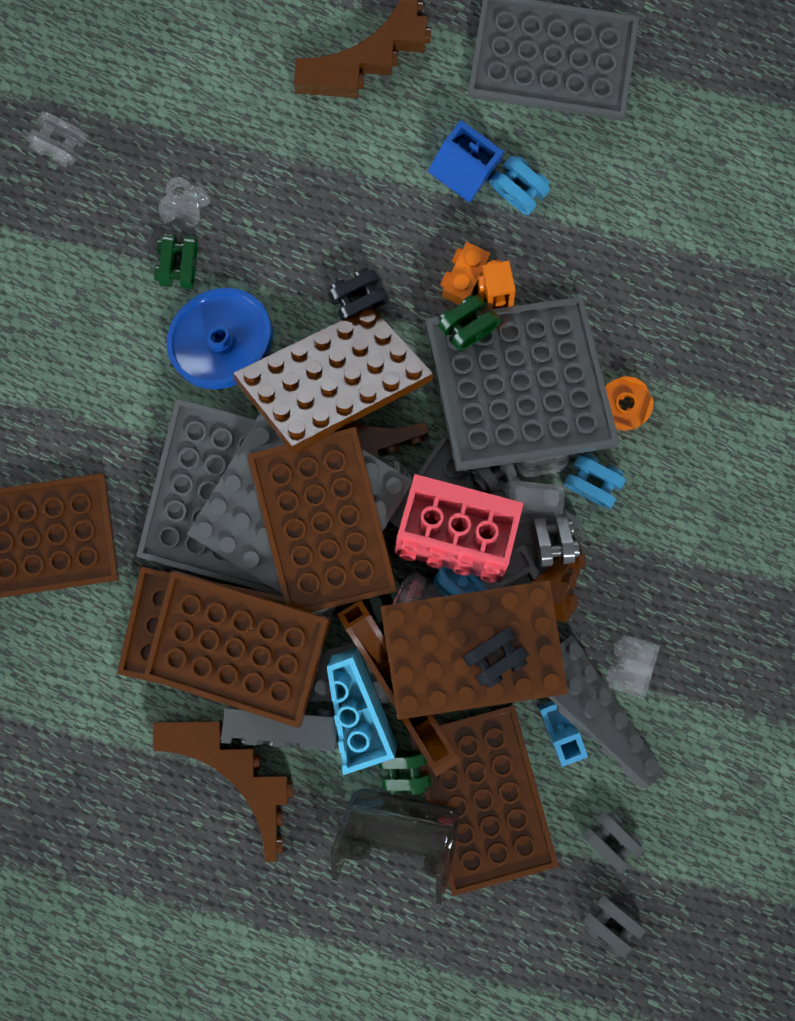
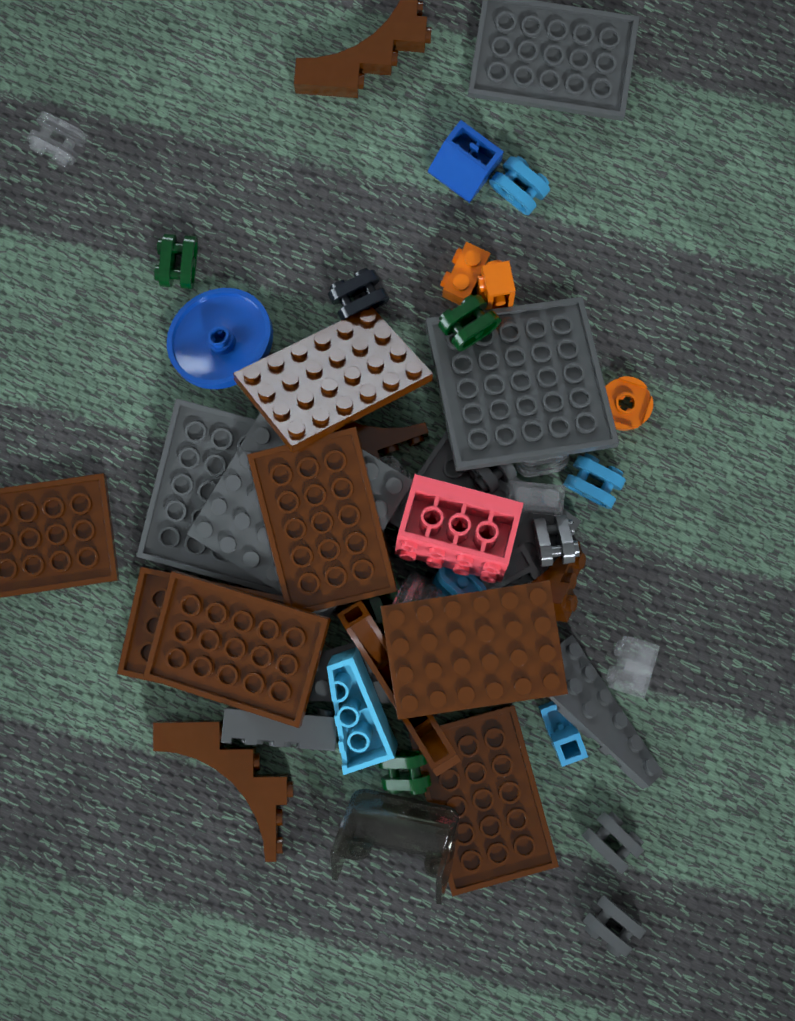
clear plate [159,177,210,228] -> none
black brick [462,626,529,688] -> none

